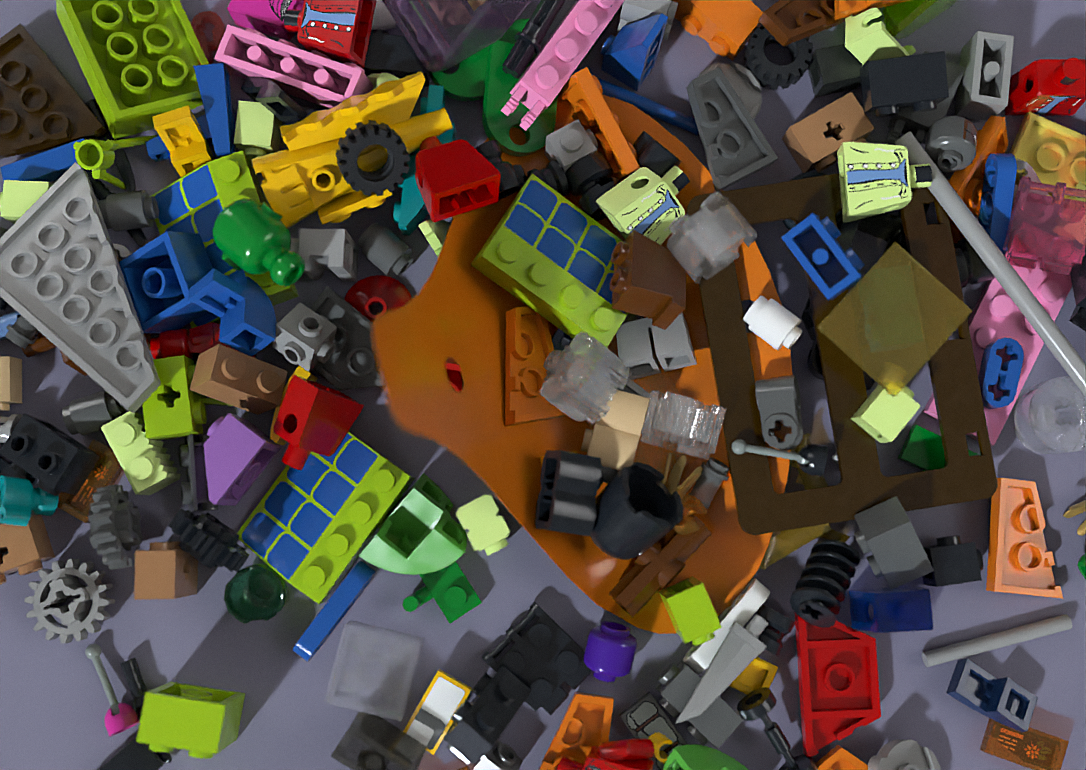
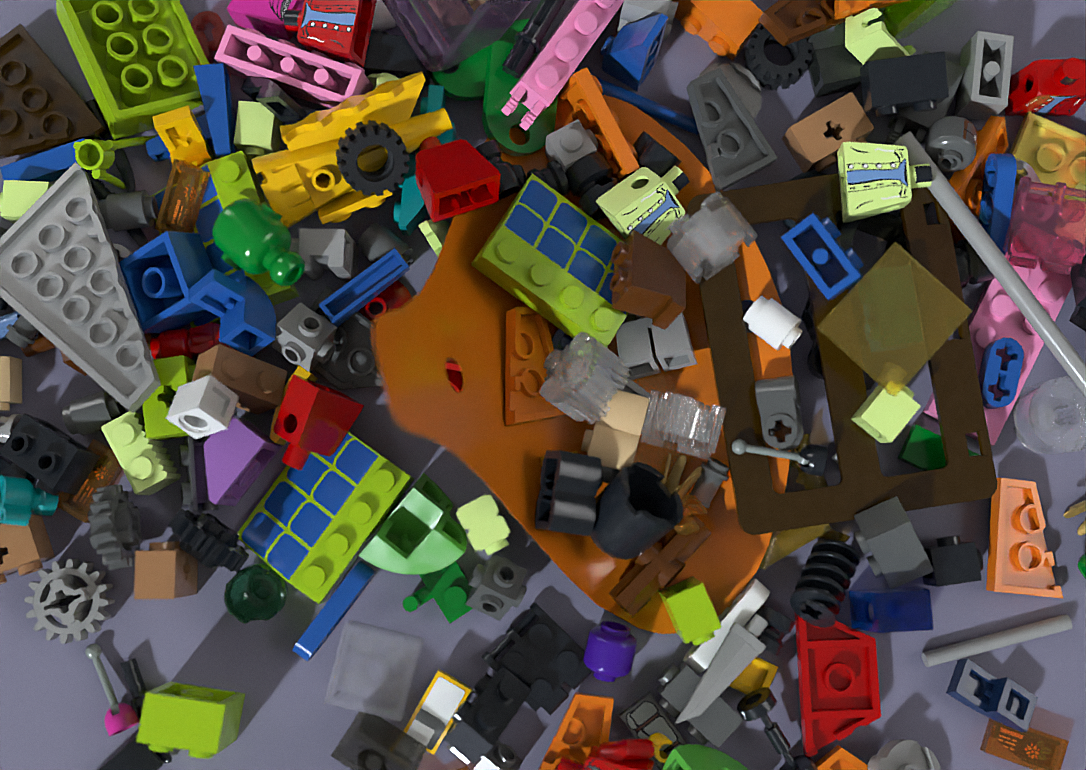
none -> clear orange tile [154,159,210,233]
none -> white brick [166,375,239,439]
none -> blue piece [318,248,410,328]
none -> dark grey brick [466,554,527,621]

